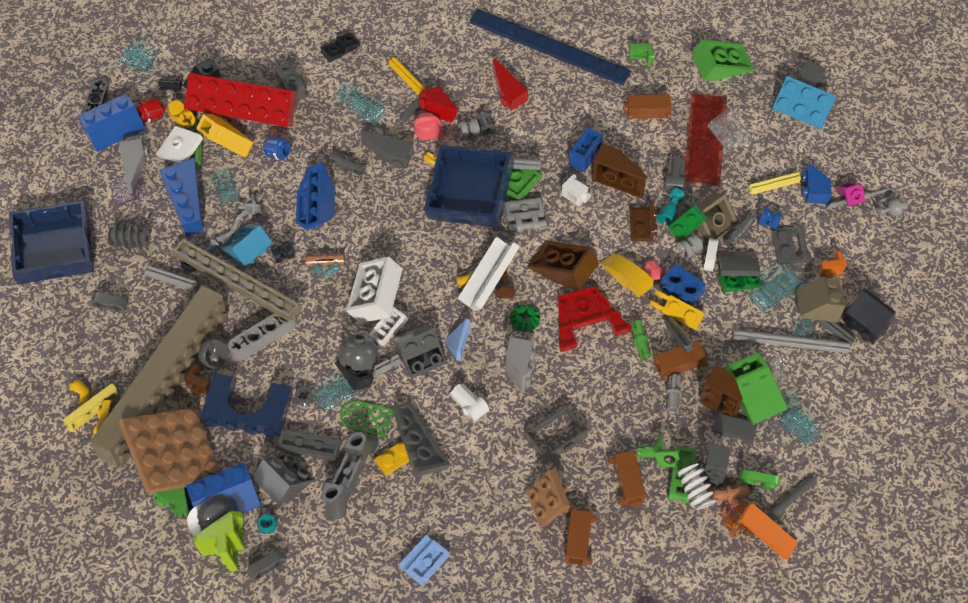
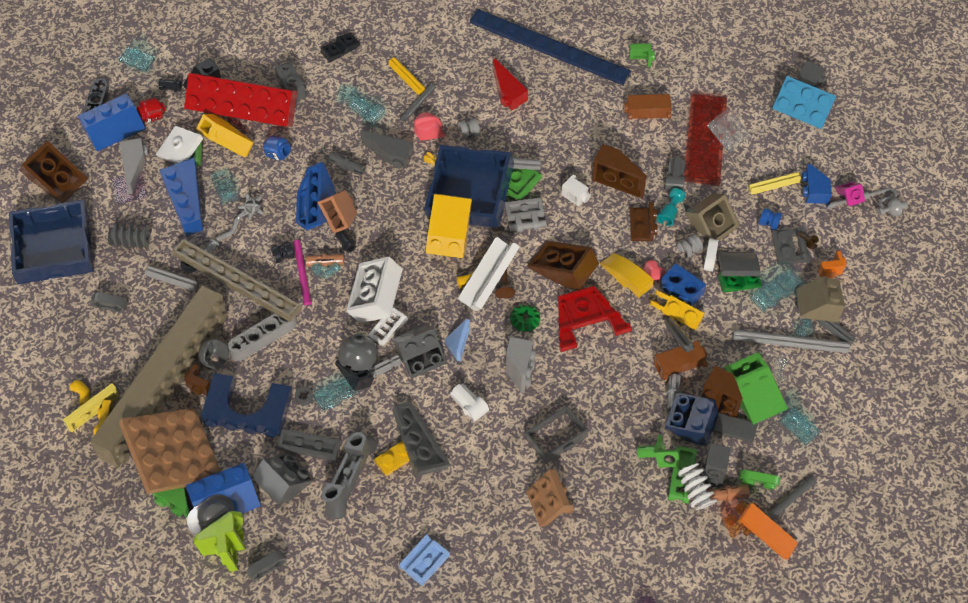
clear piece [125,130,157,141] -> none
yellow piece [167,100,195,130] -> none
dark azure slope [218,225,272,267] -> none
teal plate [257,514,278,534] -> none
bright green window [340,400,393,437] -> none
red slope [418,86,458,122] -> none
dark grey bush [477,112,496,135] -> none
dark orange brick [565,509,598,566] -> none
blue brick [569,127,603,173] -> none
dark orange brick [608,451,646,508] -> none
bright green pin [630,320,652,360] -> none
green plate [667,204,708,241] -> none
bright green slope [691,39,755,81] -> none
dark grey pin [724,214,755,248] -> none
black slope [843,288,896,344] -> none
none -> reddish brown slope [20,141,88,203]
none -> dark pink bar [293,240,312,306]
none -> nougat torso [317,190,357,233]
none -> black pin [335,229,356,253]
none -> yellow slope [426,194,472,258]
none -> dark blue slope [665,393,718,446]
none -> dark brown hand [796,230,819,249]

